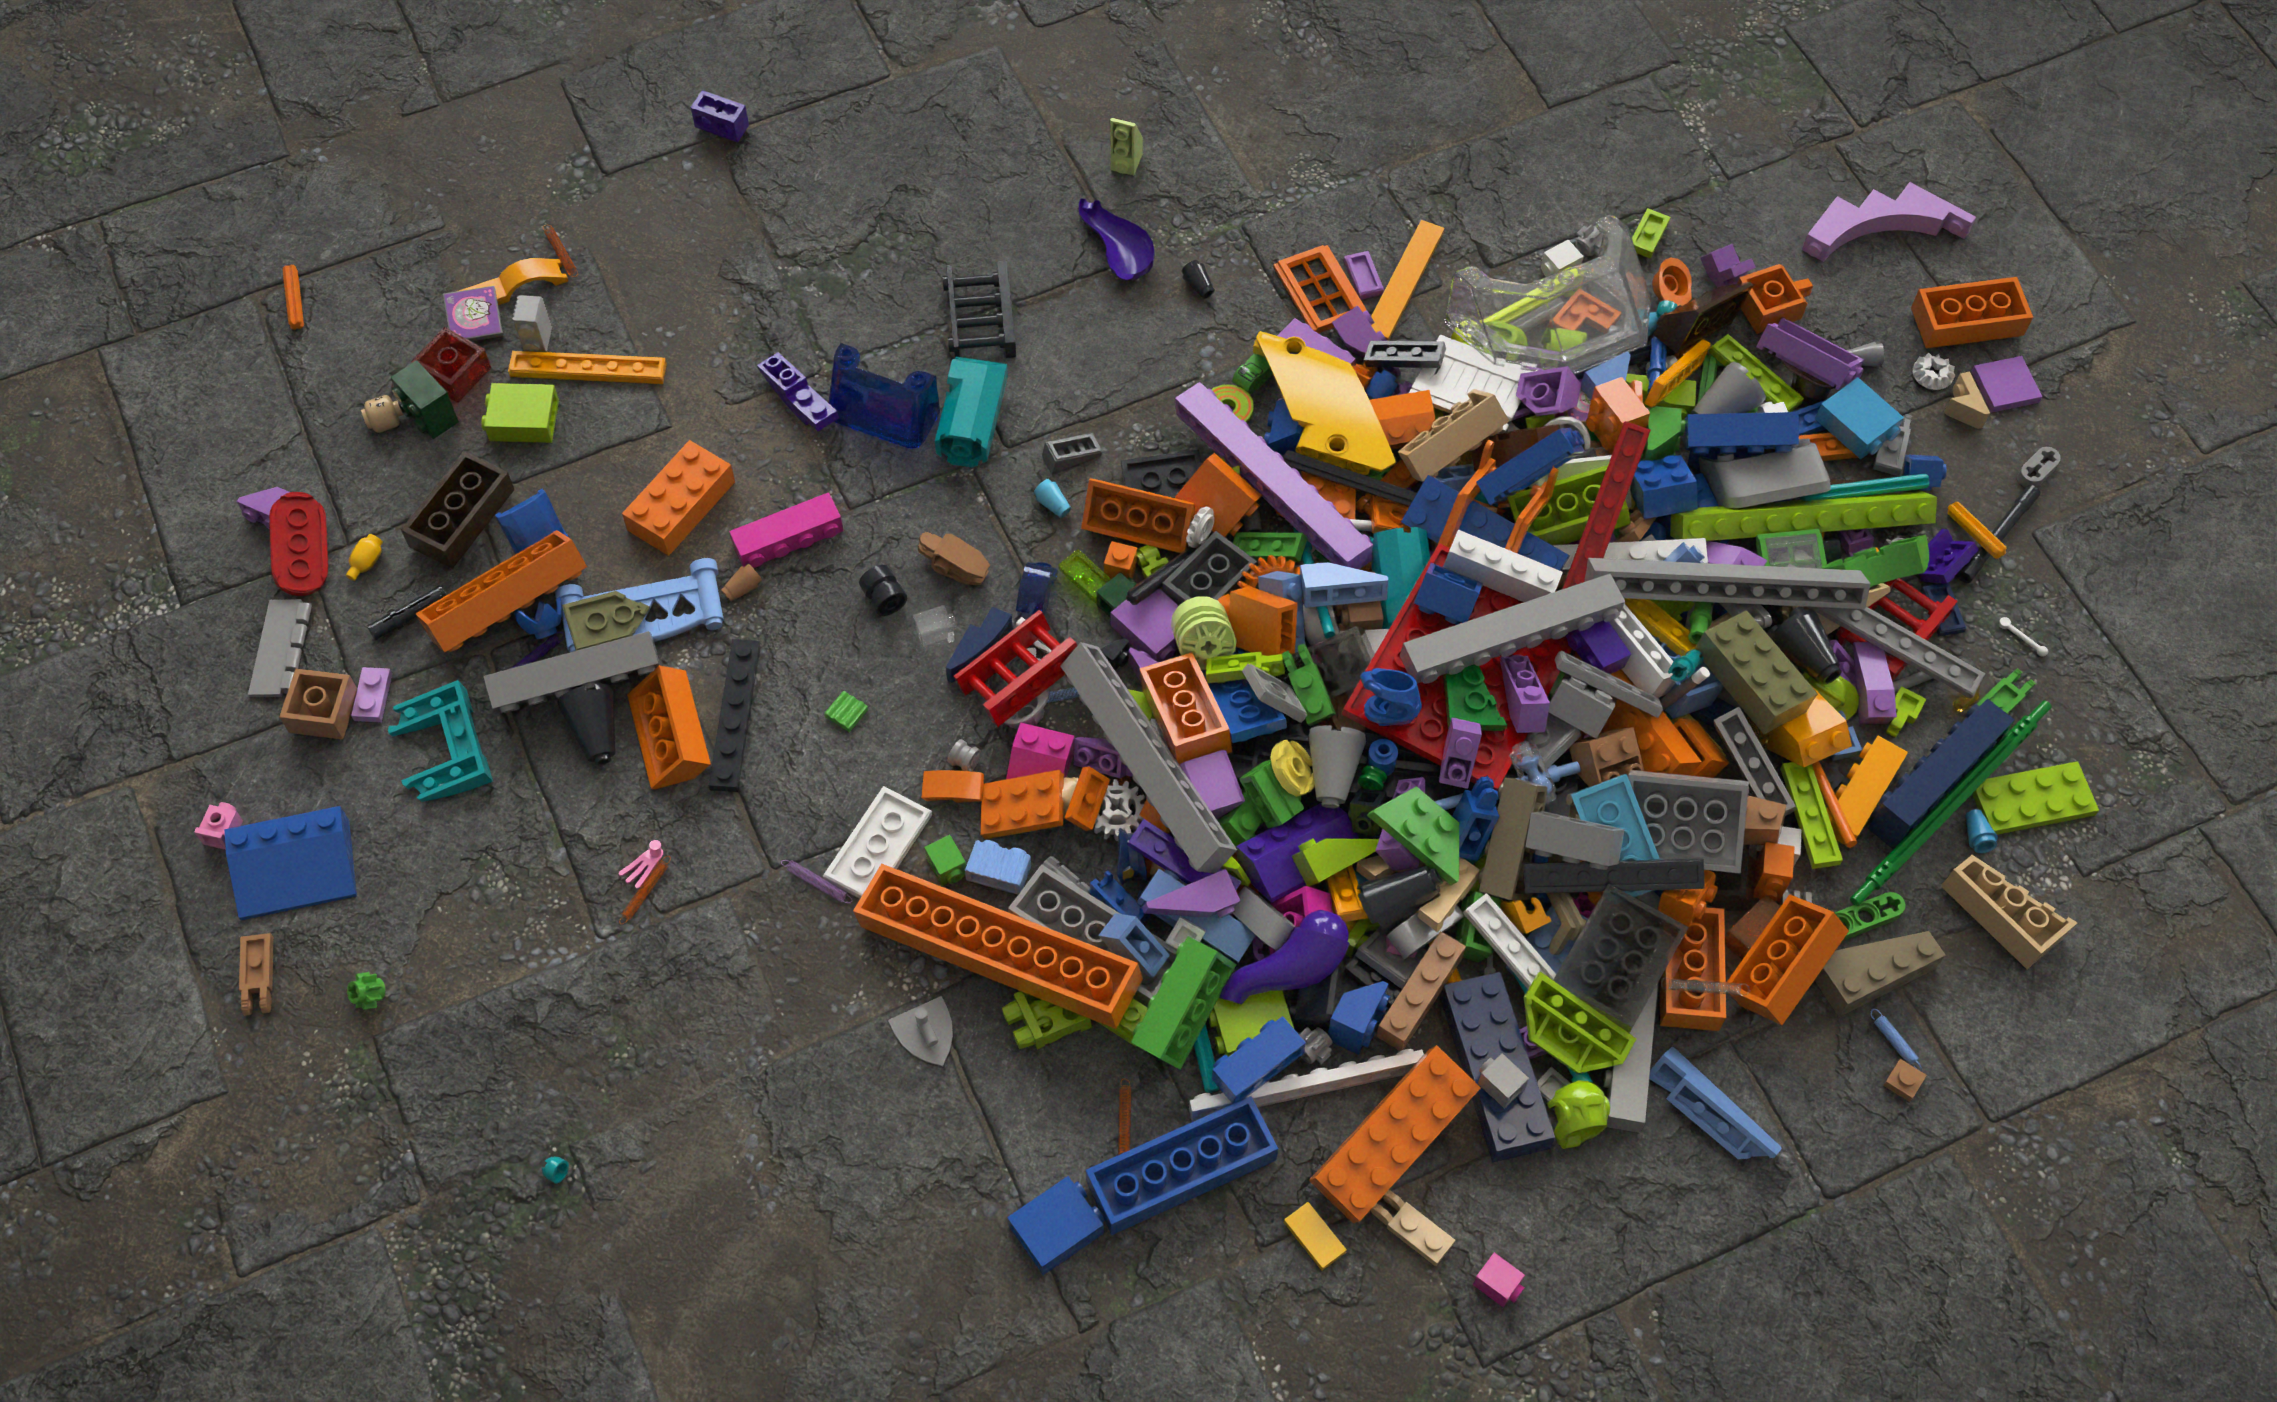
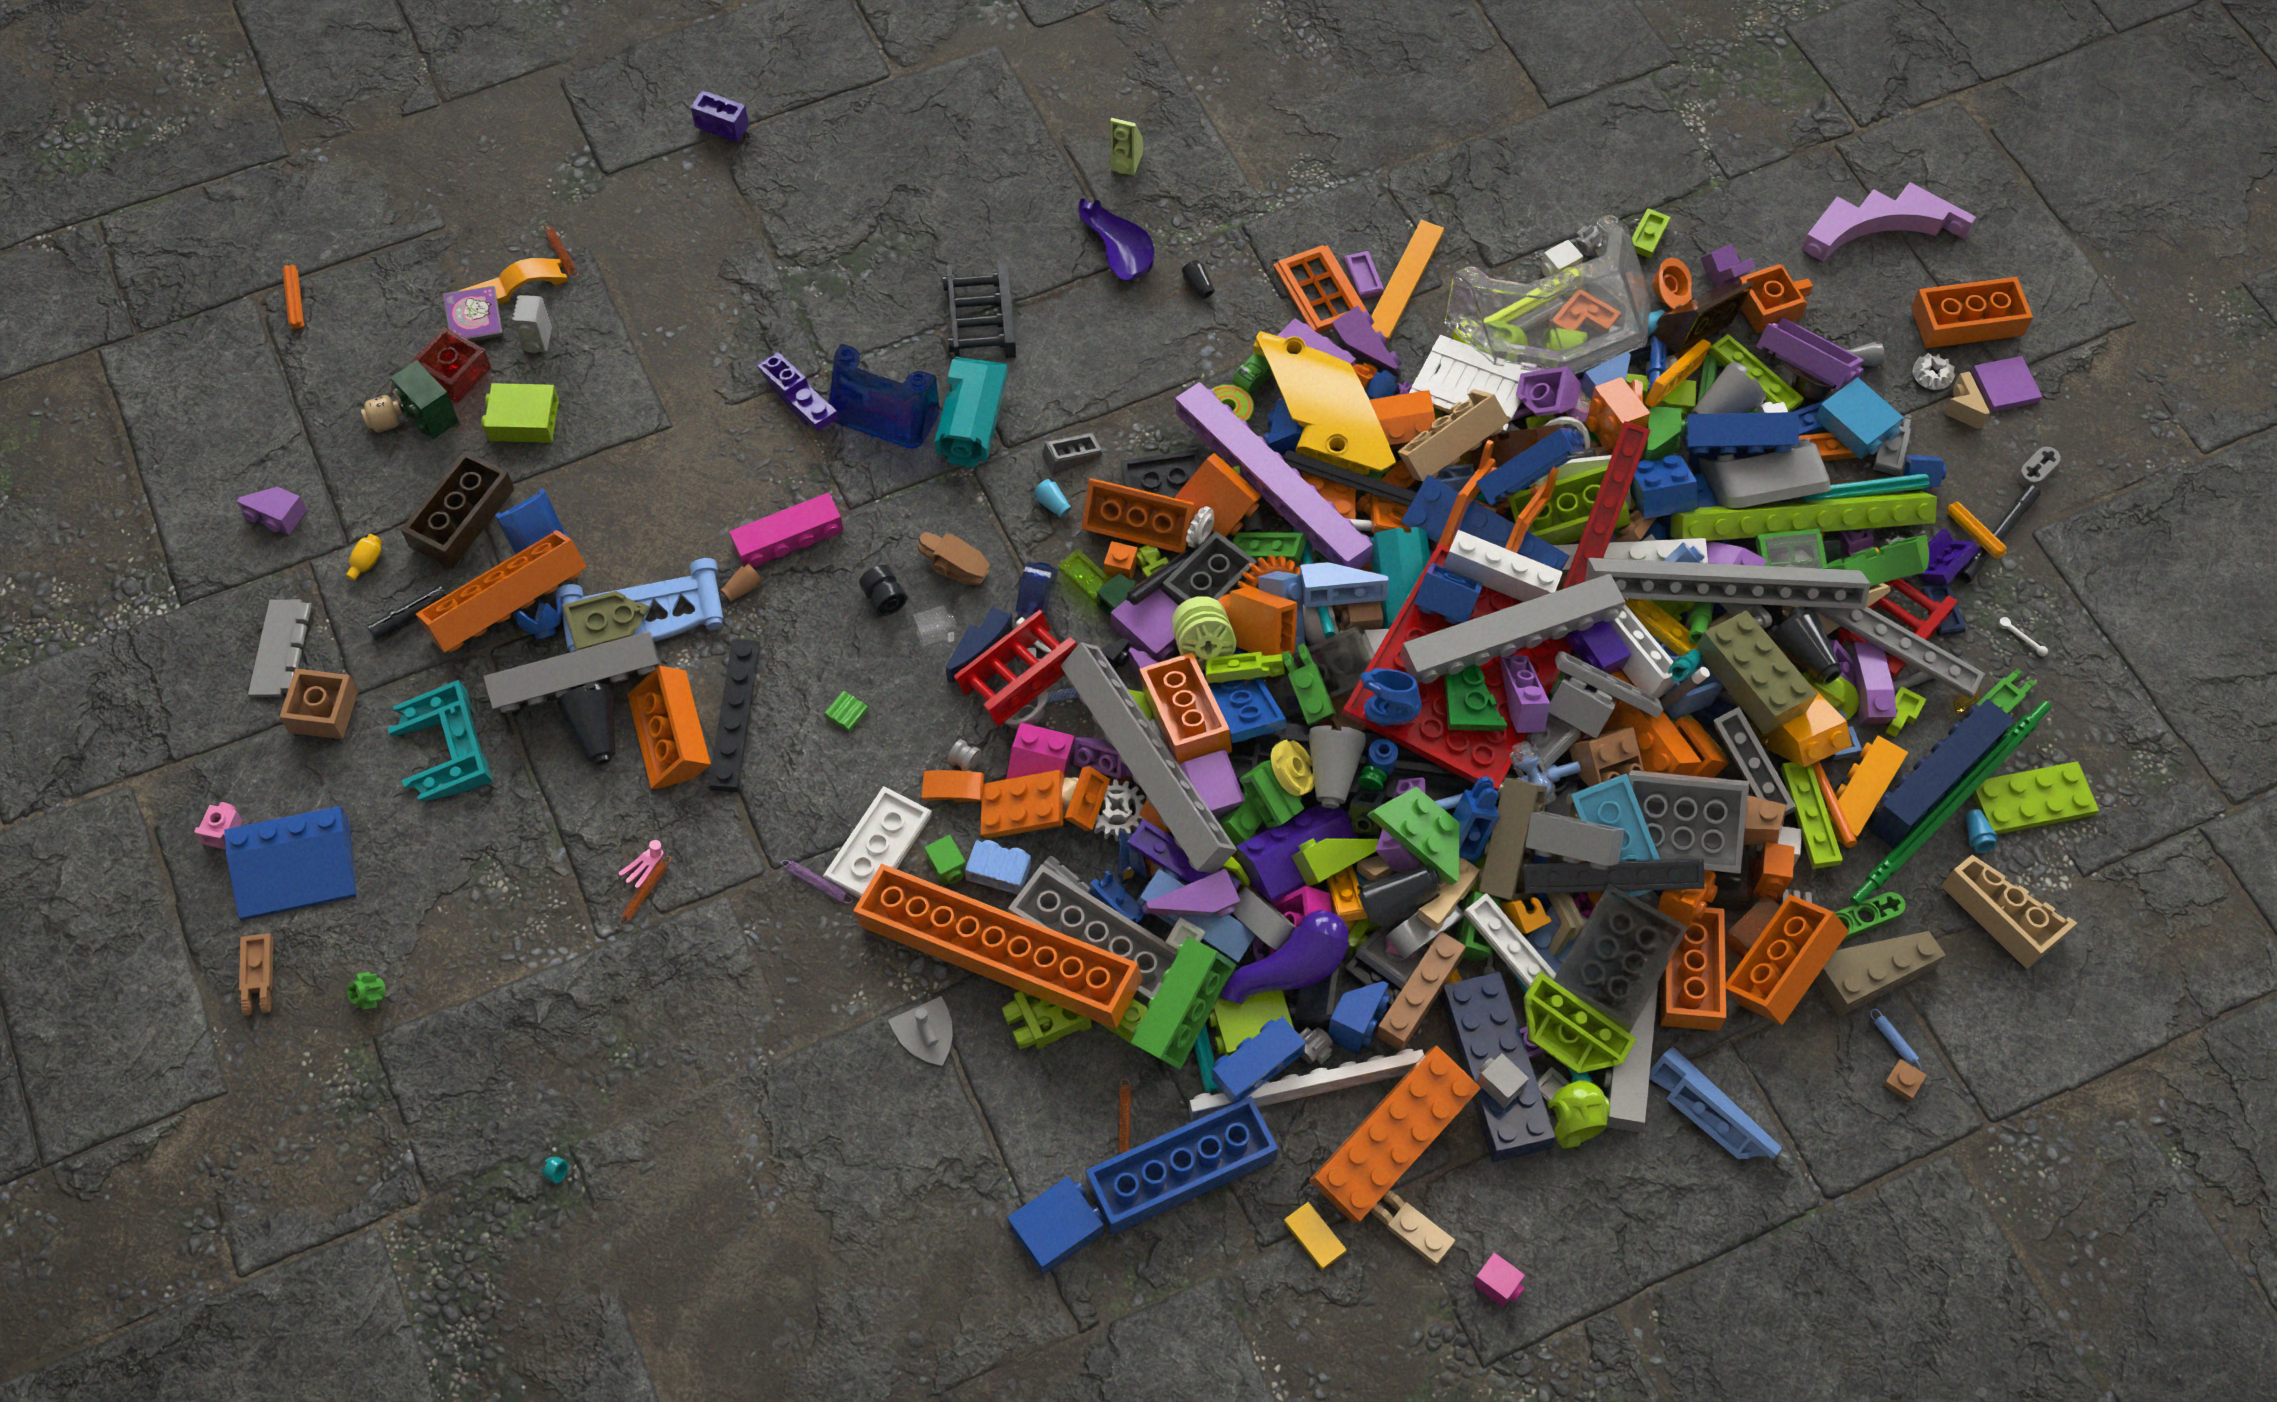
red tile [269,492,328,596] -> none
lavender plate [351,667,392,722] -> none
light orange tile [508,351,667,384] -> none
dark purple piece [510,632,564,669] -> none
orange brick [622,440,735,556] -> none
medium blue slope [1098,913,1170,978] -> none
light grey tile [1242,664,1307,723] -> none
plate [1364,341,1446,368] -> none
medium lavender slope [1439,718,1482,789] -> none
teal hinge [1656,300,1678,319] -> none
clear light blue piece [1661,978,1750,995] -> none

